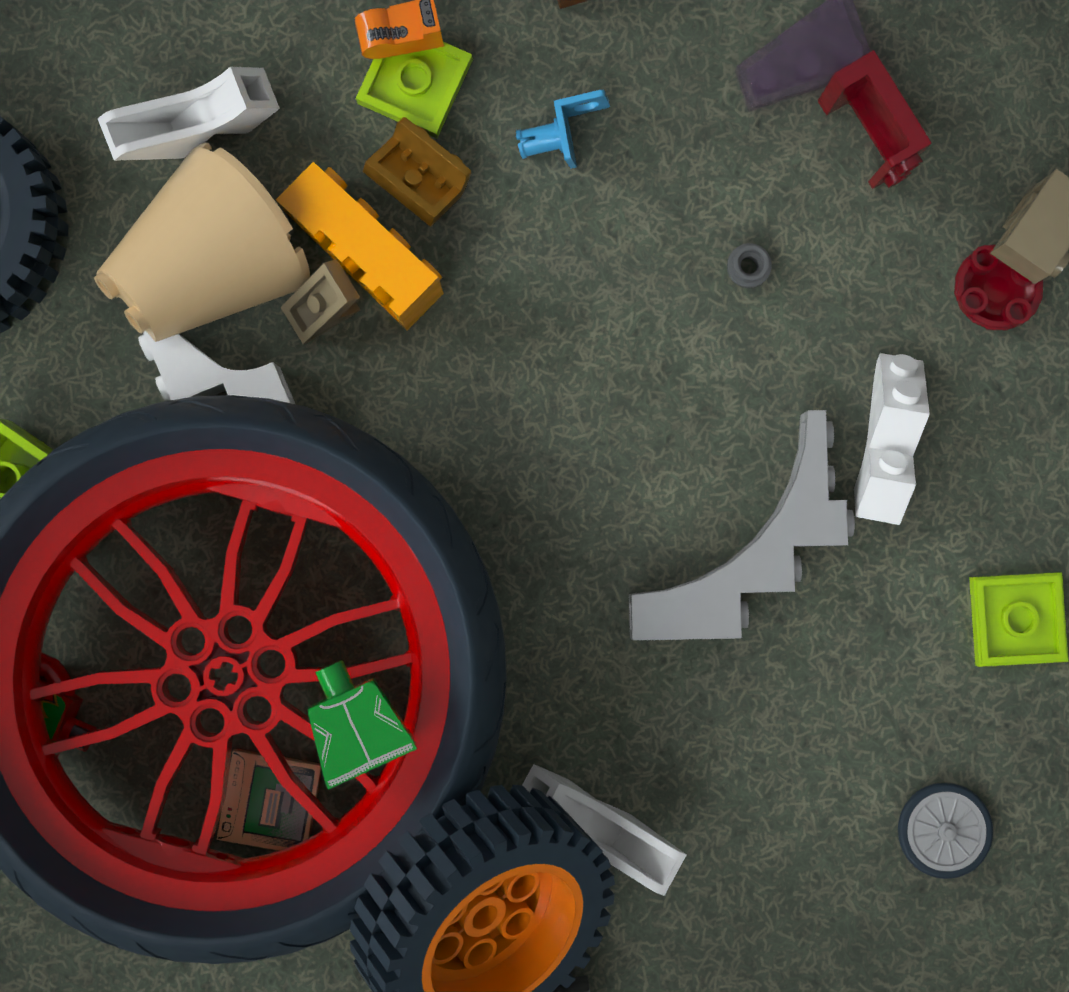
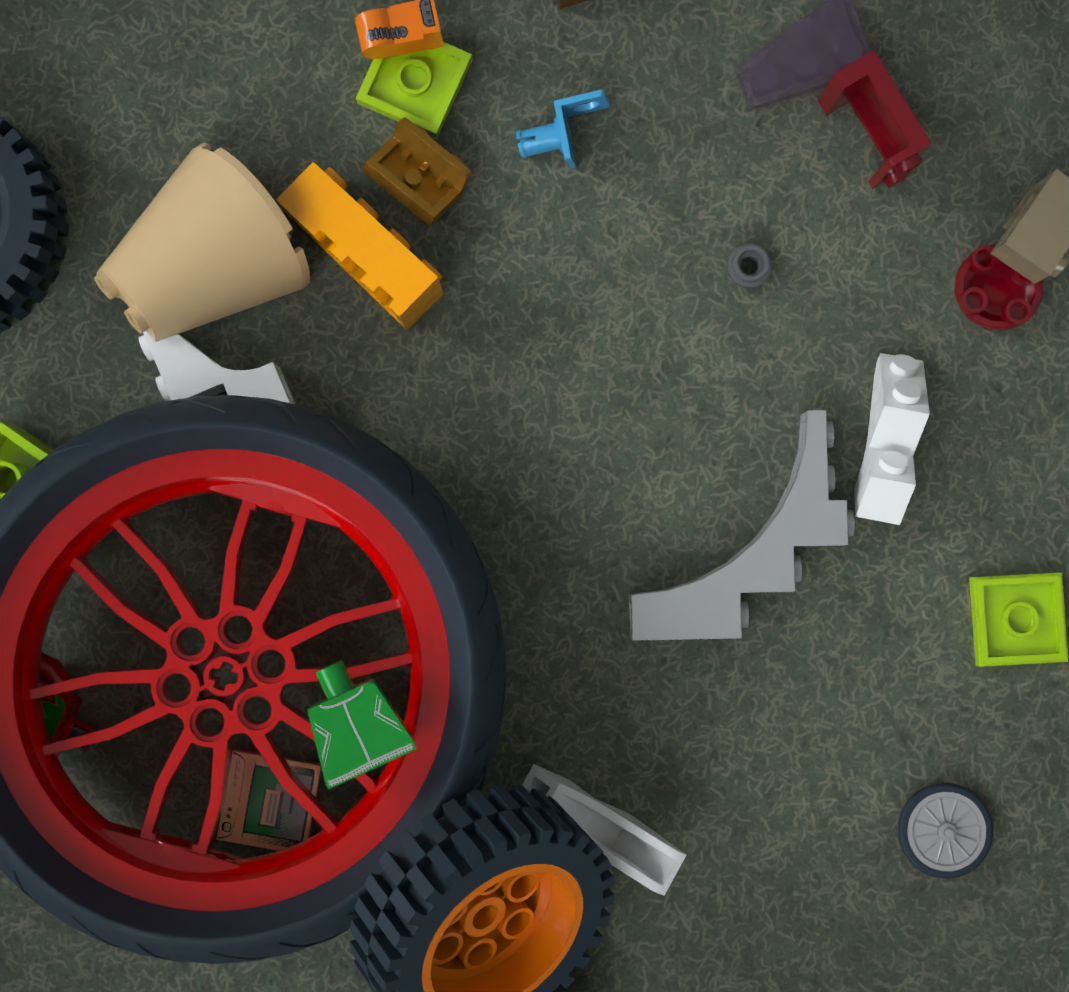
white arch [98,67,280,161] -> none
dark tan slope [281,259,360,344] -> none

